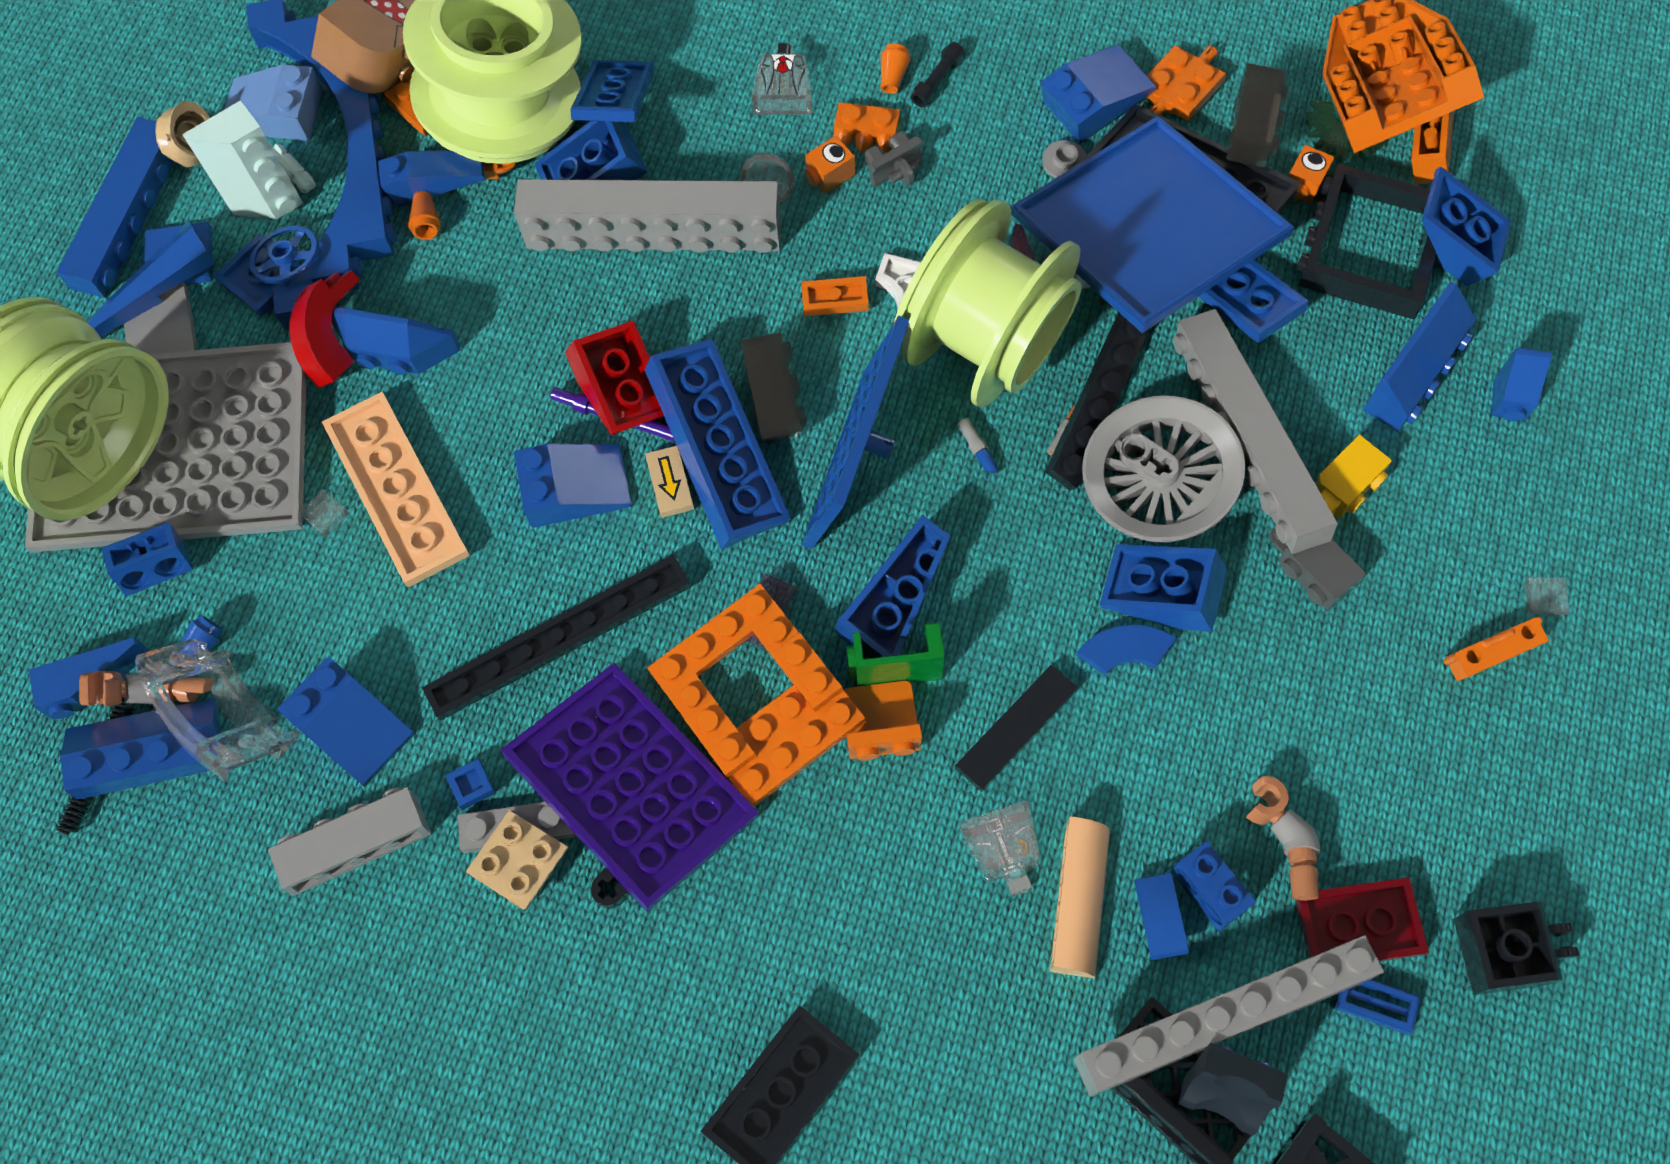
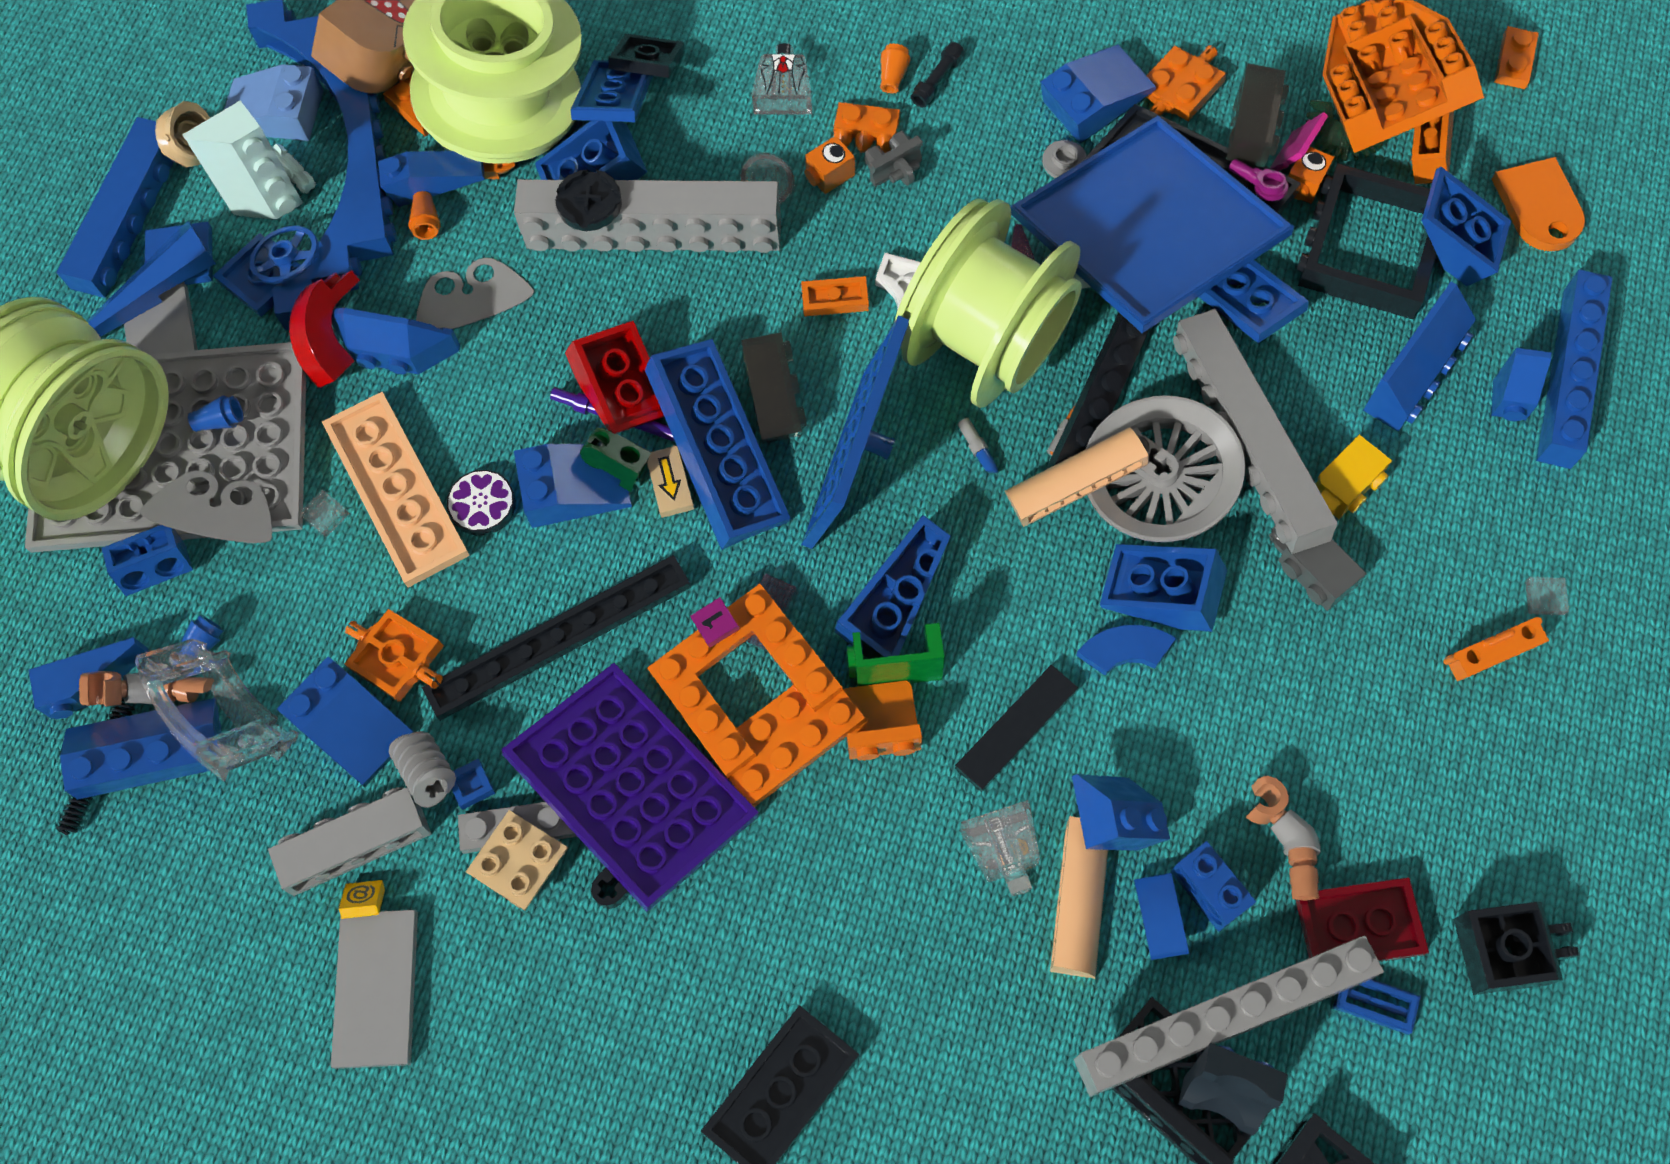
none -> light grey piece [139,470,272,543]
none -> blue cone [188,395,244,432]
none -> light grey tile [331,910,418,1069]
none -> yellow tile [339,880,385,919]
none -> orange plate [344,609,444,702]
none -> light grey piece [389,731,456,808]
none -> light grey piece [416,257,534,329]
none -> tile [447,470,516,536]
none -> black tile [555,169,622,231]
none -> dark green leg [580,428,651,492]
none -> black tile [608,33,684,78]
none -> magenta tile [690,597,740,648]
none -> light nougat brick [1004,427,1149,527]
none -> blue slope [1072,774,1170,851]
none -> magenta plate [1229,159,1288,201]
none -> dark pink piece [1270,112,1328,171]
none -> orange tile [1492,157,1585,251]
none -> orange plate [1494,26,1539,89]
none -> blue brick [1536,269,1613,469]

